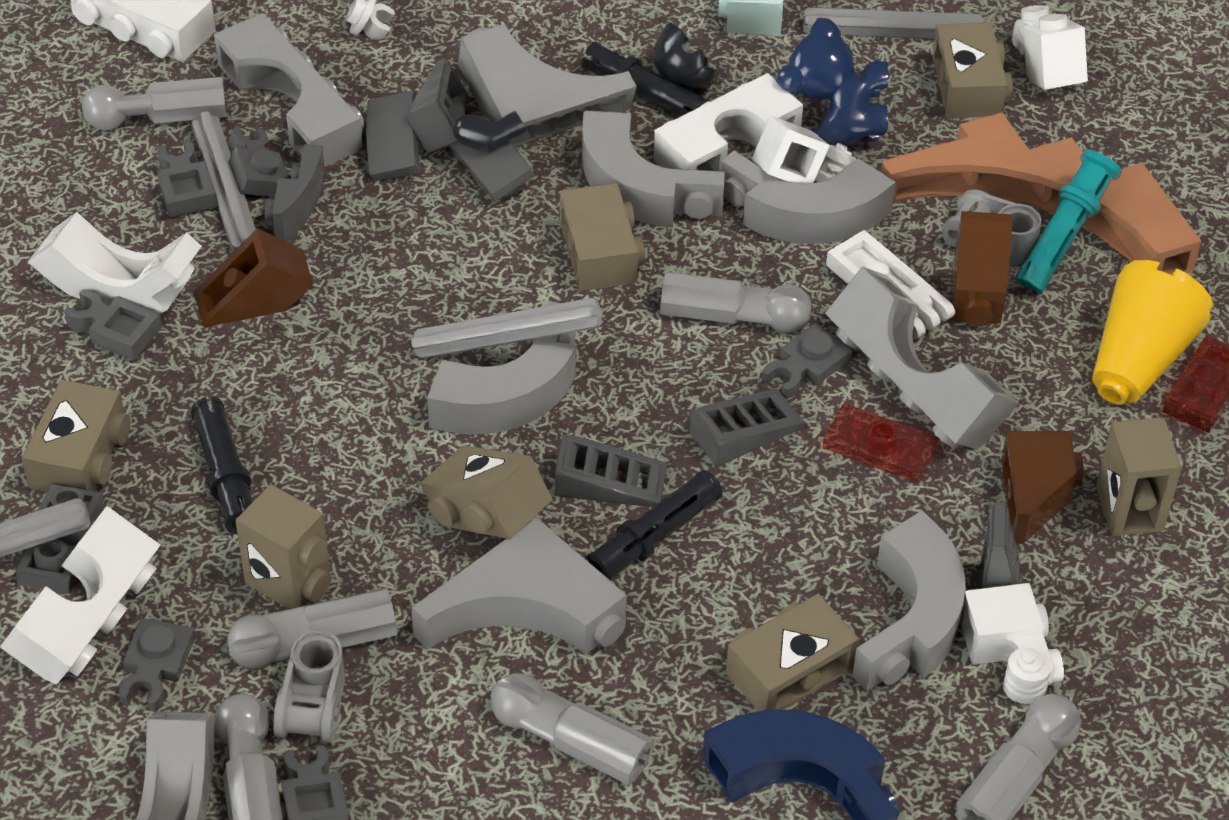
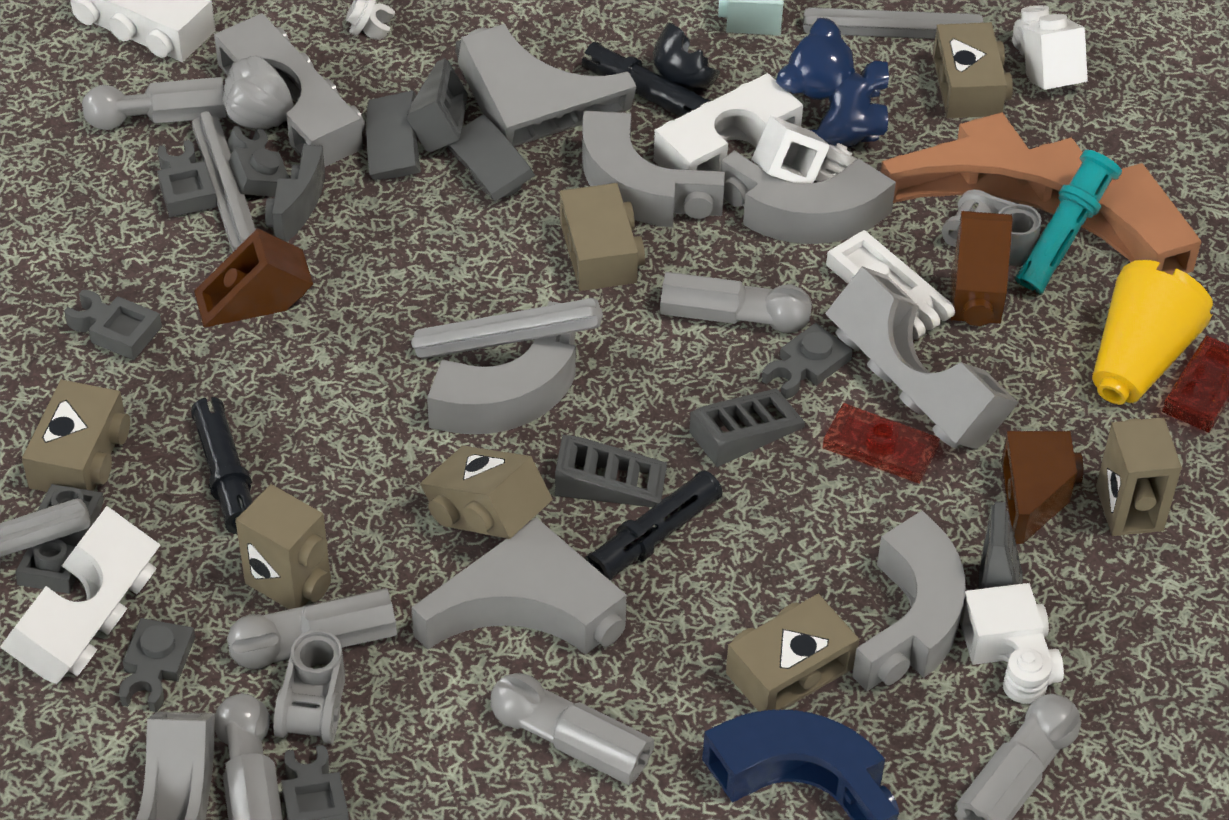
white arch [28,212,201,314] -> none
black arm [453,111,526,152] -> none
none -> light grey hair [222,56,293,130]

